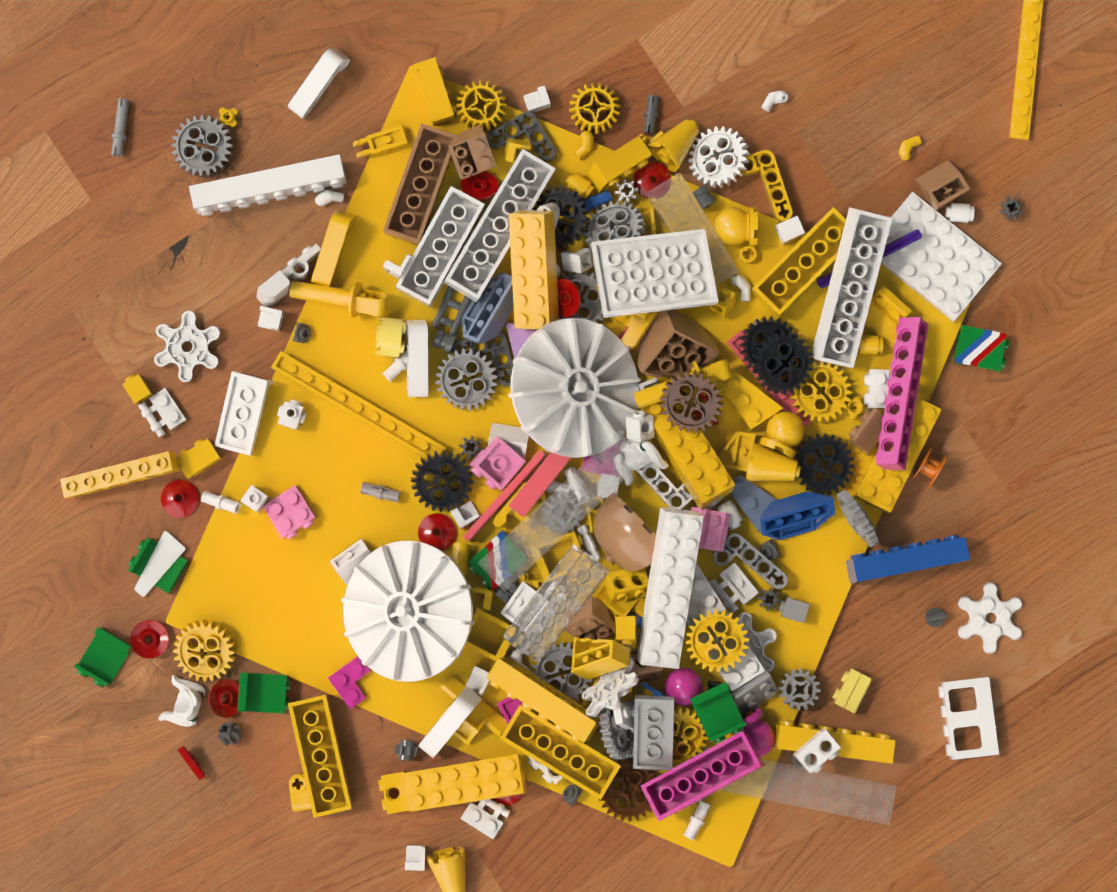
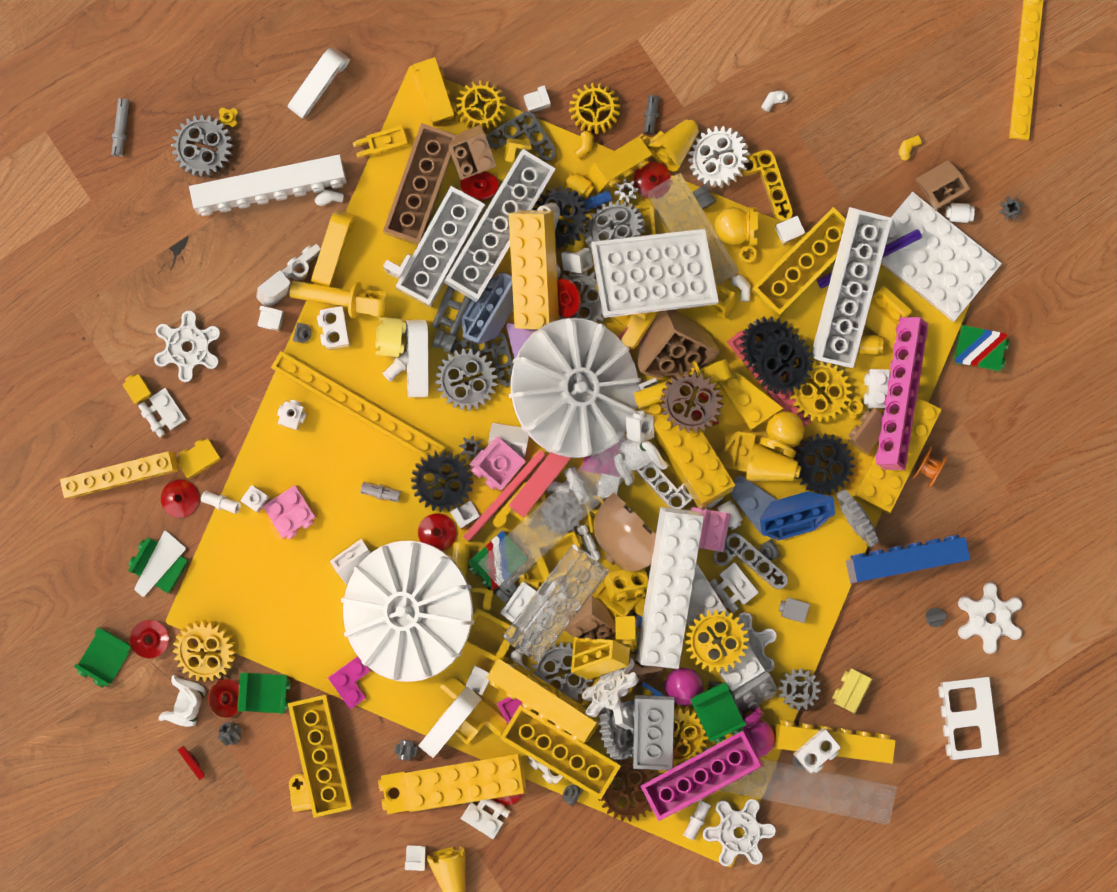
white plate [215,371,274,456] -> none
dark grey gear [757,588,781,612] -> none
none -> white brick [317,306,350,350]
none -> white plate [703,799,776,866]

